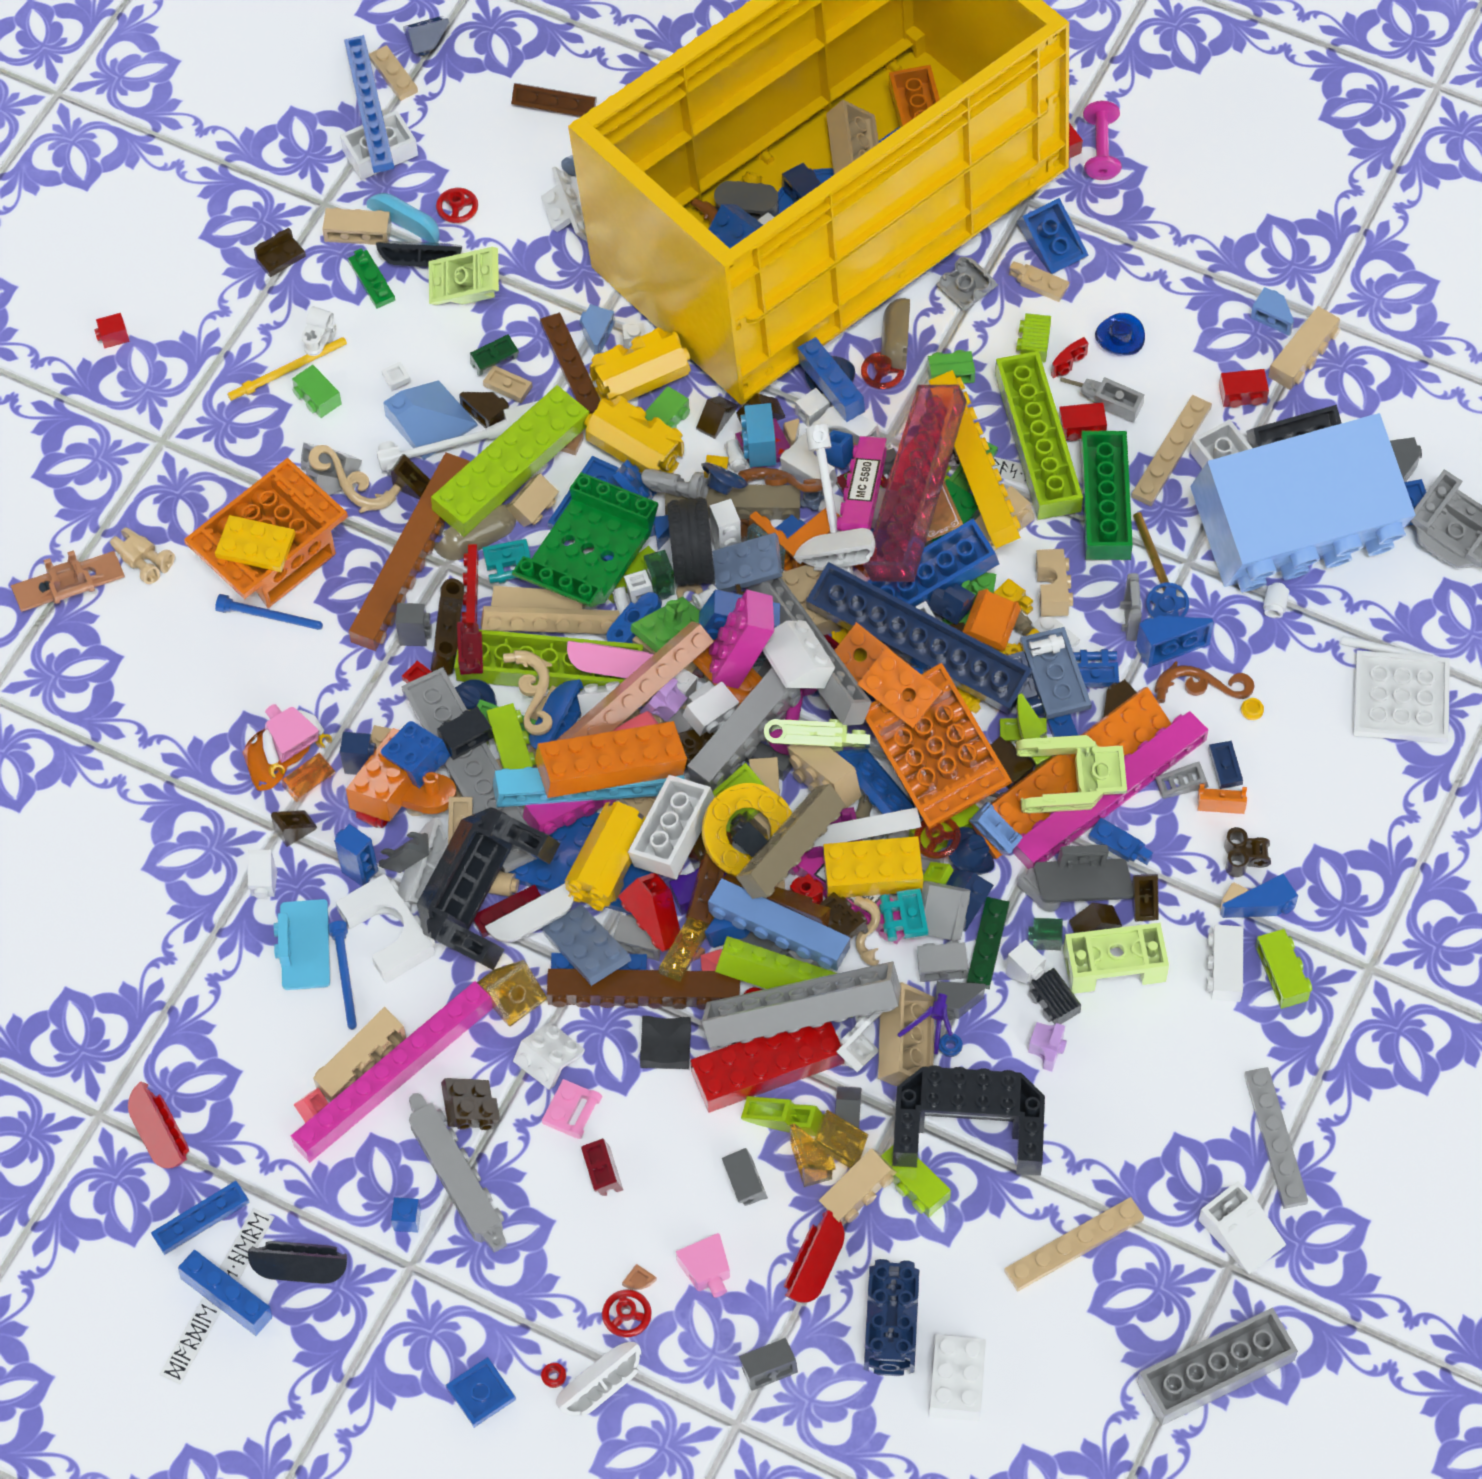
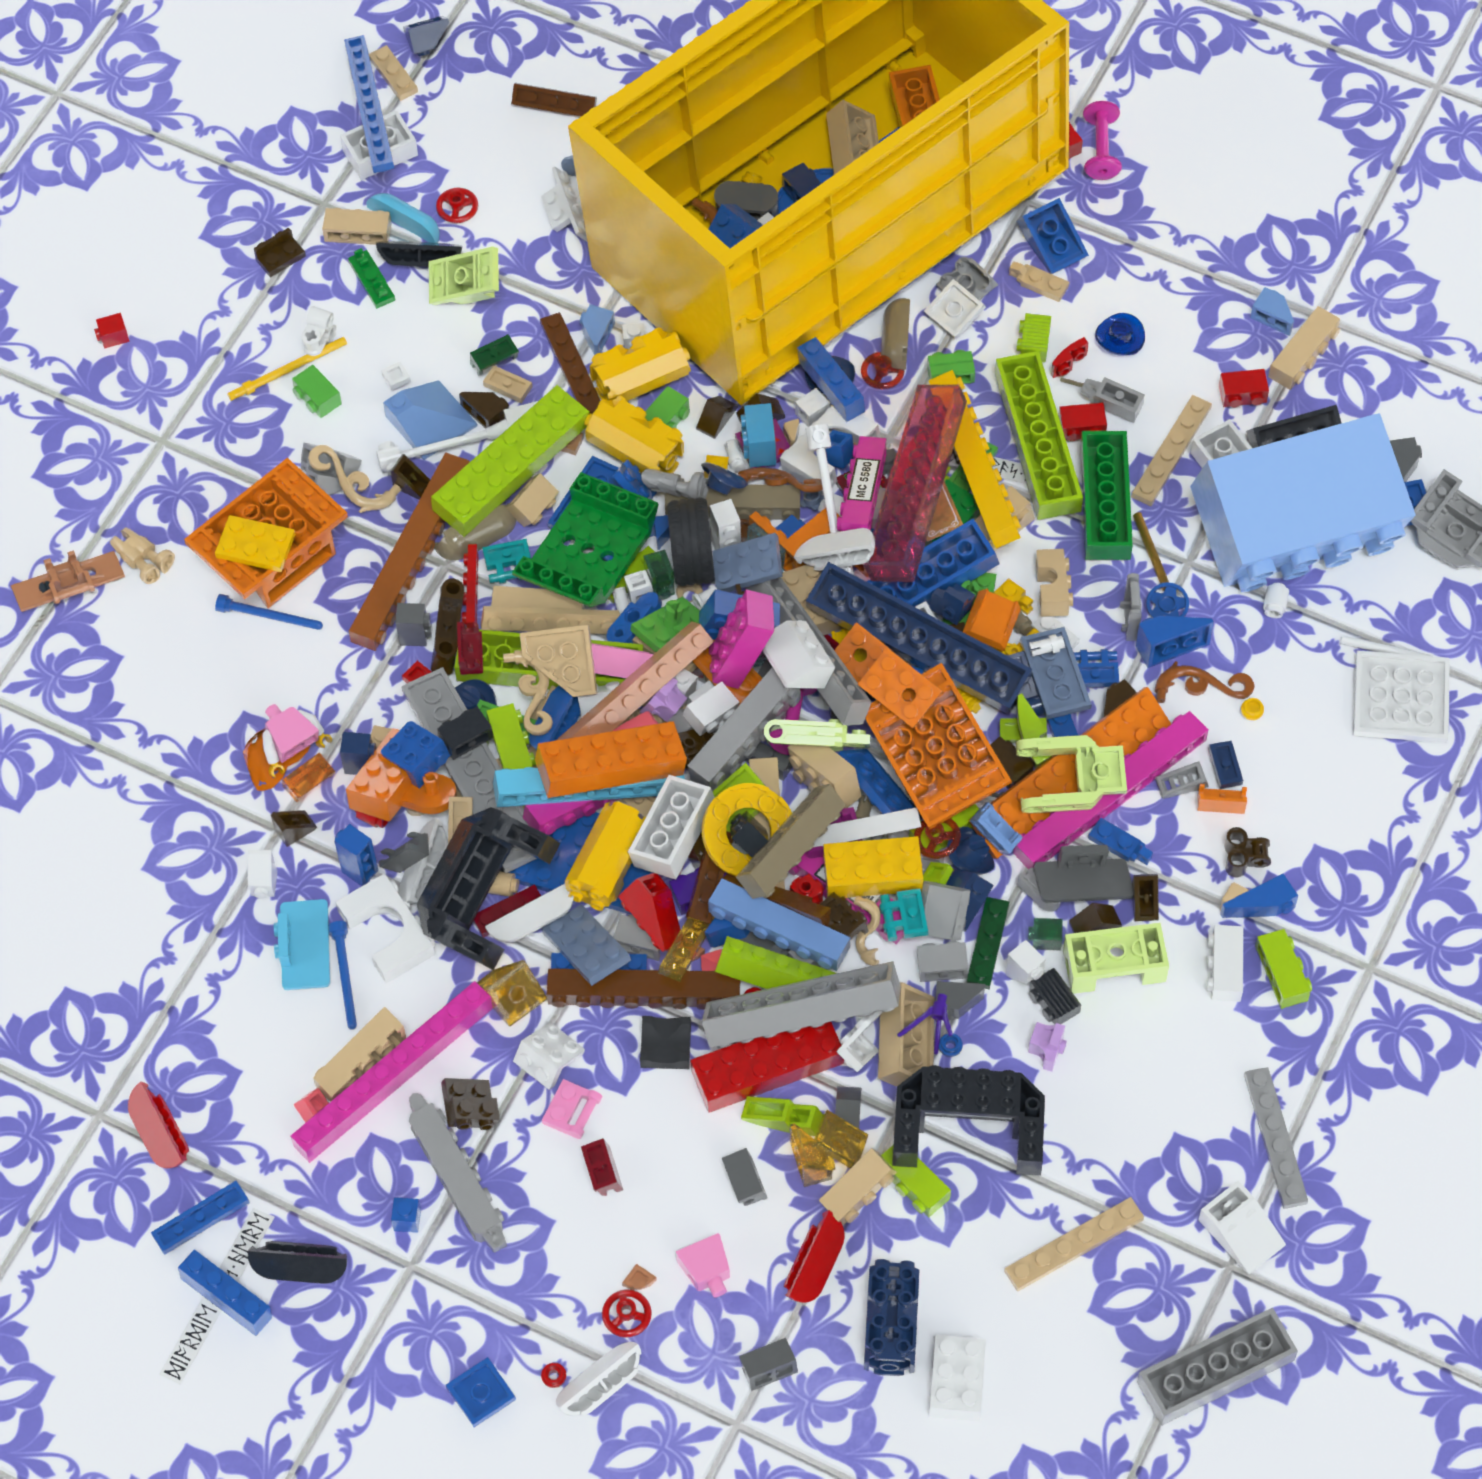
none -> tan plate [520,625,597,697]
none -> white plate [924,279,986,340]

